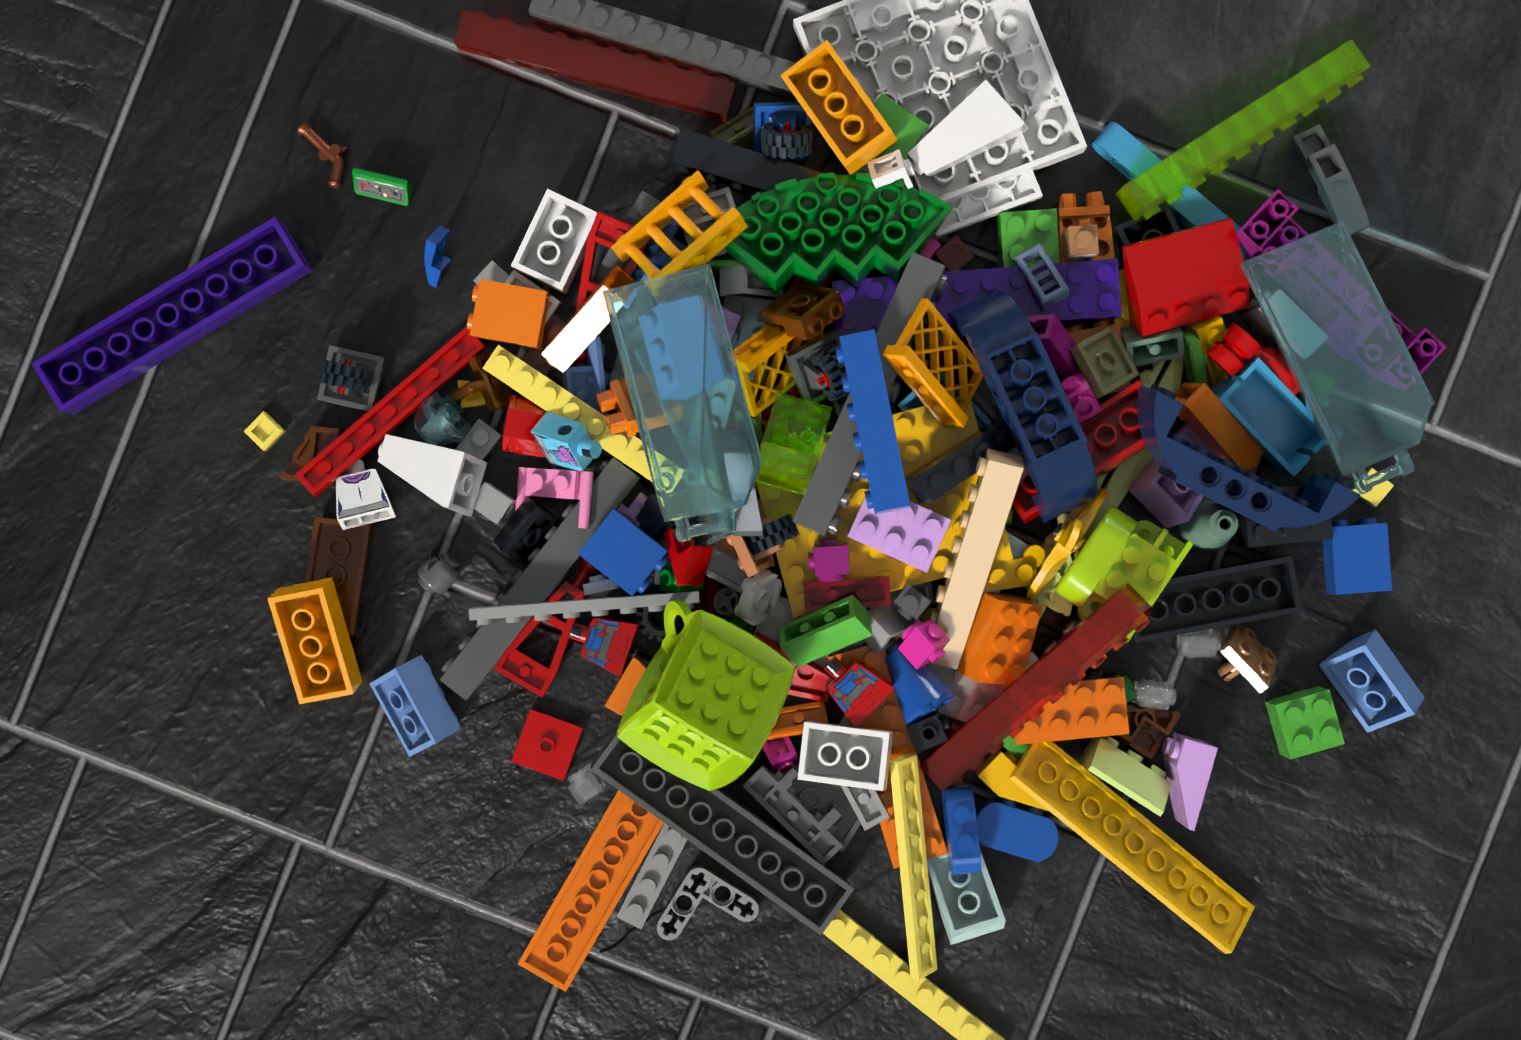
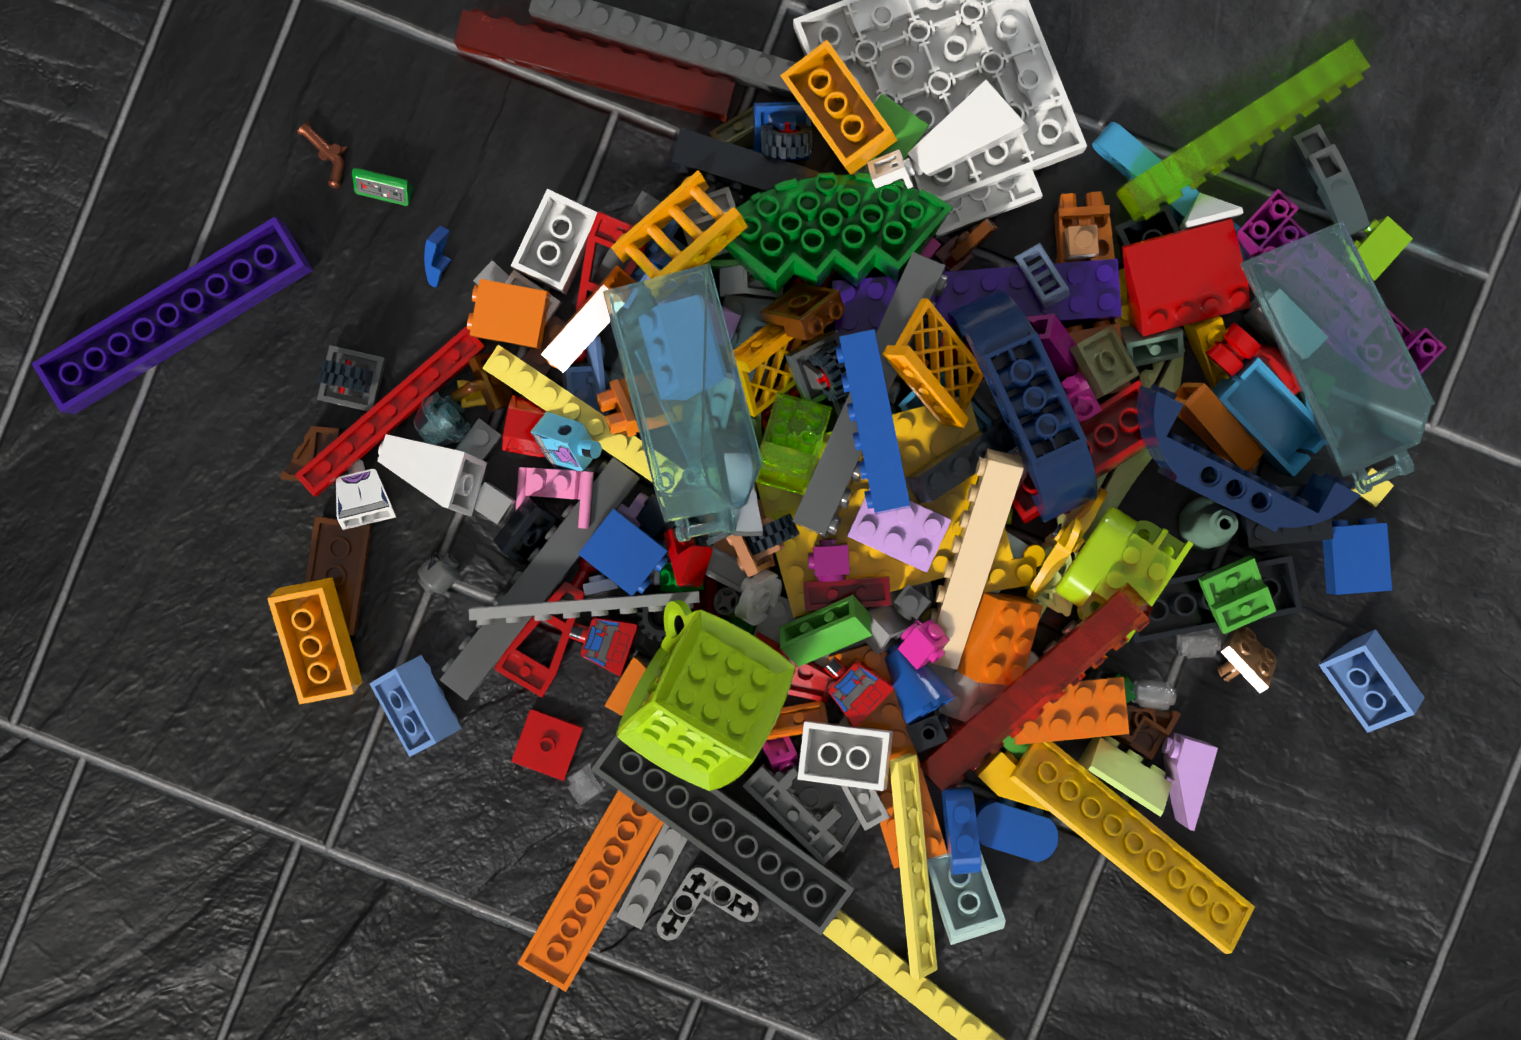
light yellow tile [244,411,286,451] -> none
bright green brick [995,209,1060,268] -> none
lavender slope [1129,424,1220,528] -> none
bright green plate [1183,331,1209,387] -> none
bright green brick [1265,686,1345,759] -> none
none -> reddish brown wing [950,219,998,262]
none -> white slope [1179,193,1243,231]
none -> bright green slope [1198,555,1276,634]
none -> lime brick [1341,216,1413,284]

